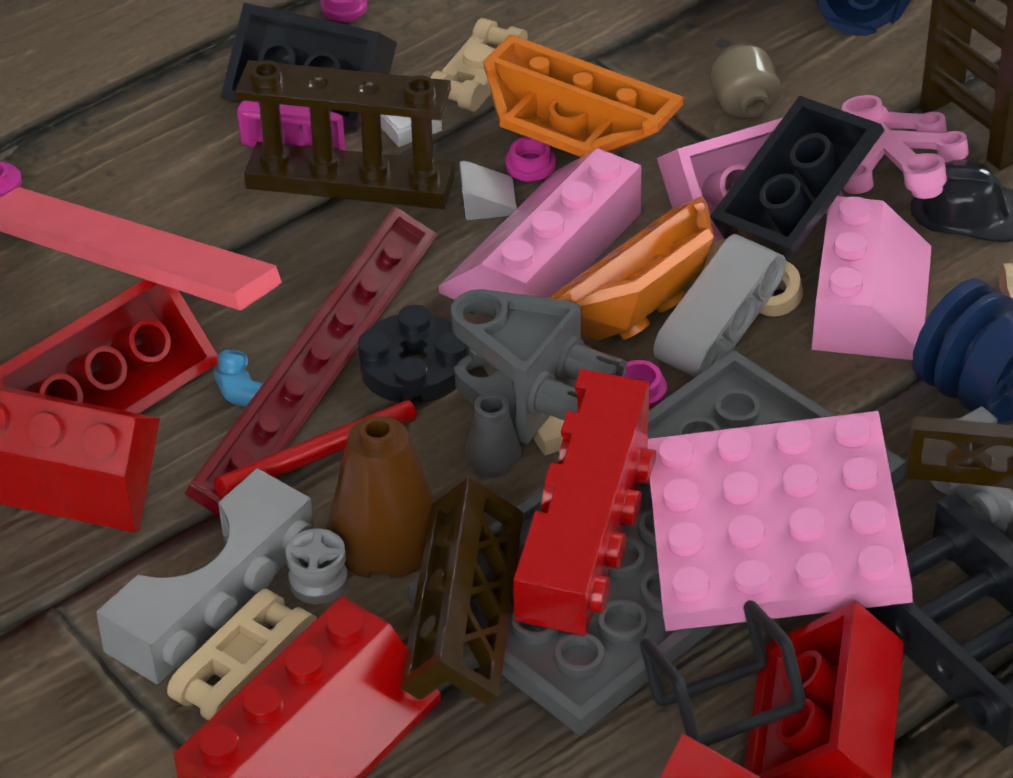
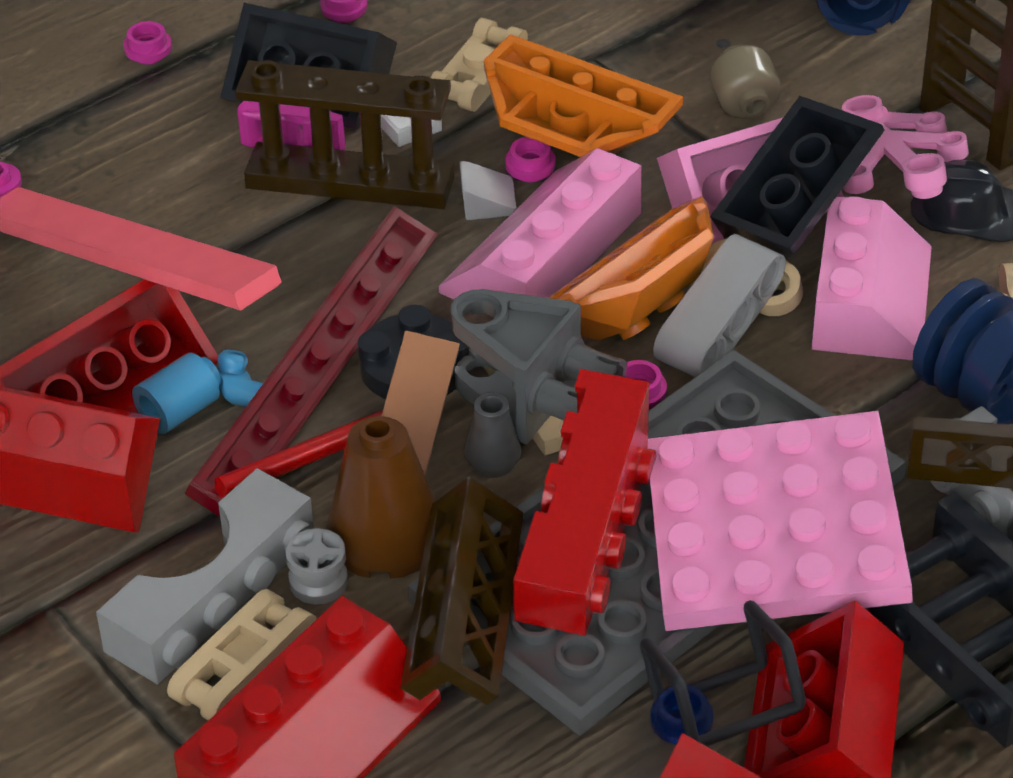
none -> dark pink plate [123,21,172,65]
none -> dark azure brick [132,353,221,434]
none -> nougat tile [382,330,460,476]
none -> clear blue plate [650,685,713,745]

